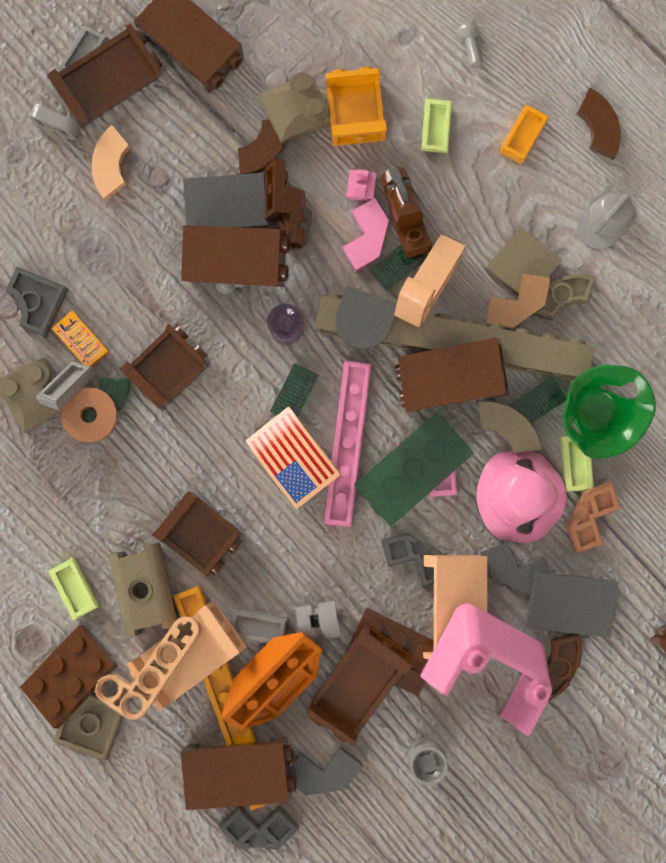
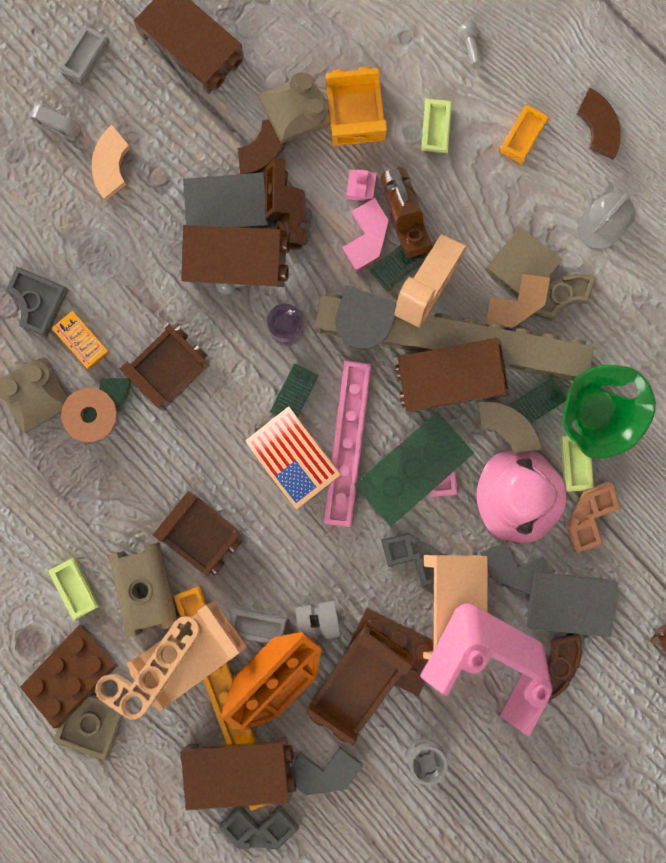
light grey tile [36,361,95,411] -> none
reddish brown panel [46,22,163,128] -> none

